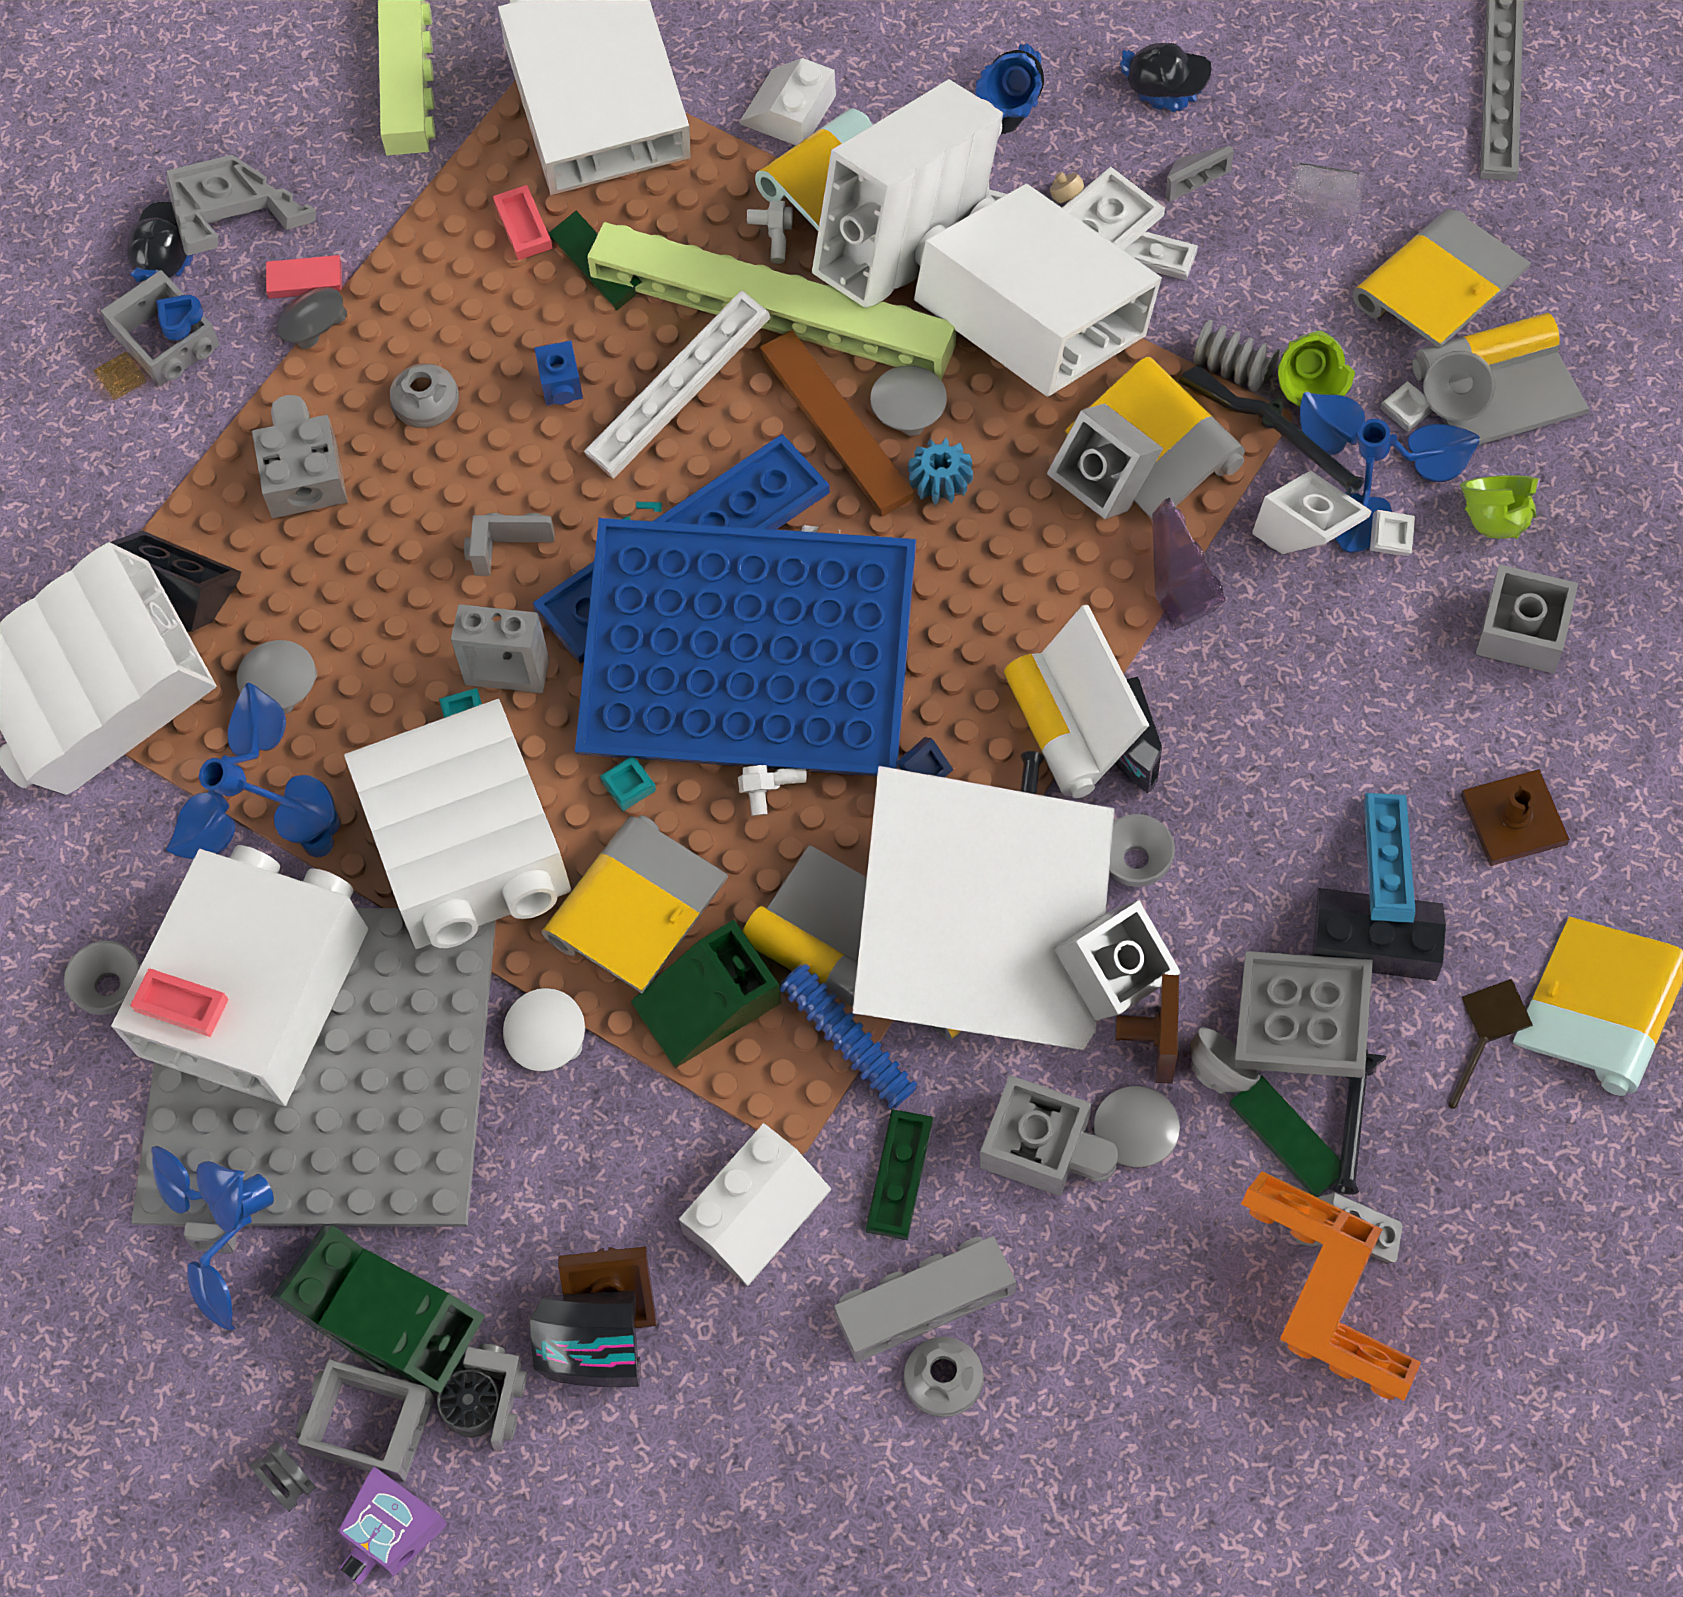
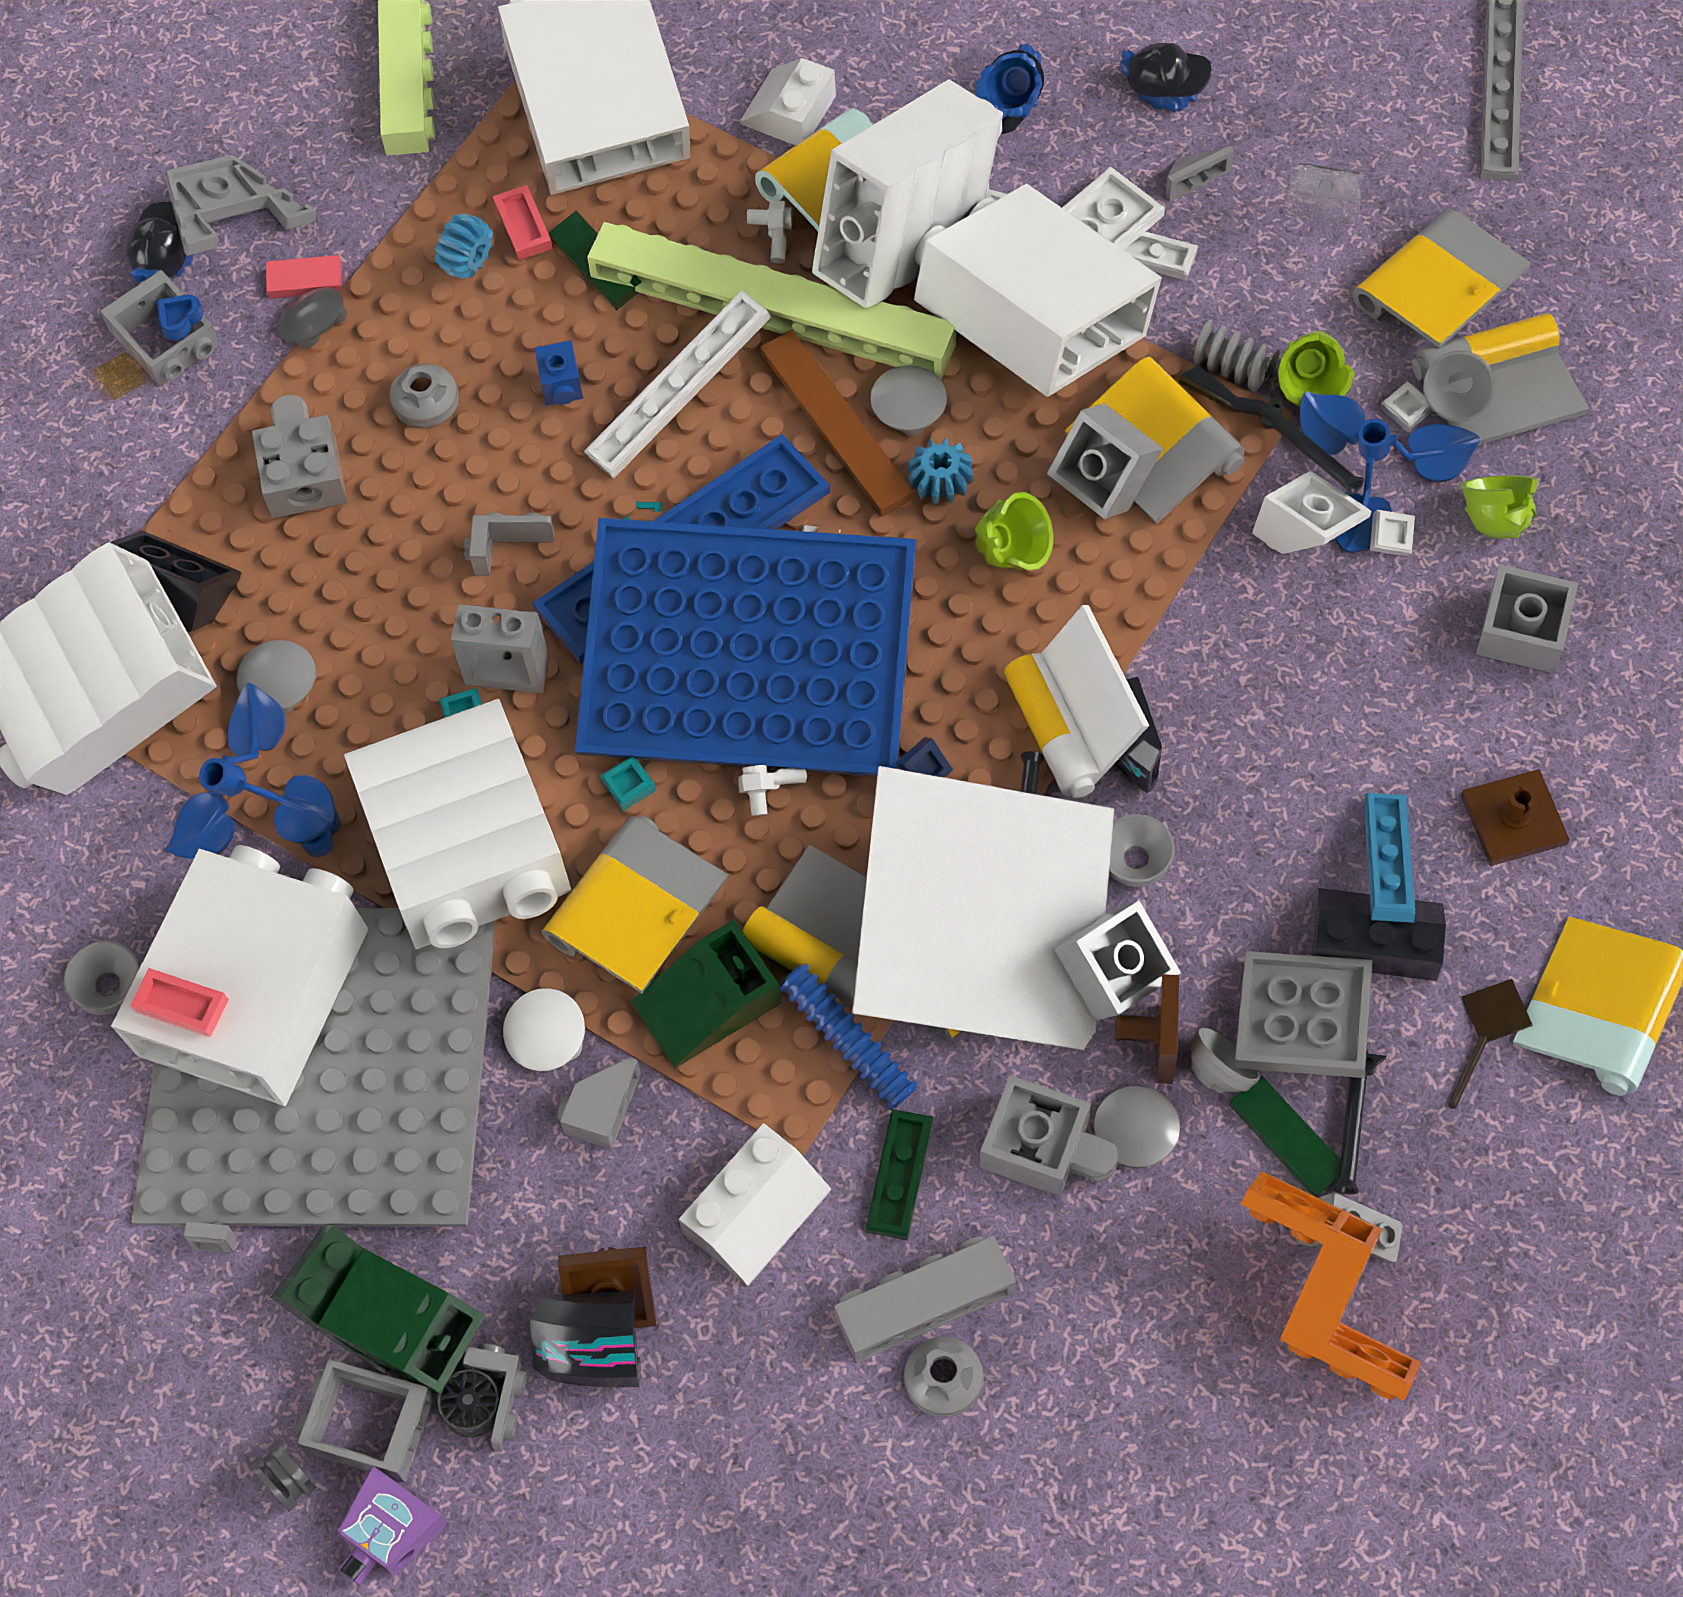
blue plant [151,1146,274,1331] -> none
tan piece [1050,172,1084,203] -> none
clear purple slope [1152,497,1226,631] -> none
none -> dark azure gear [435,213,493,279]
none -> light grey slope [557,1058,641,1149]
none -> lime helmet [975,492,1054,570]

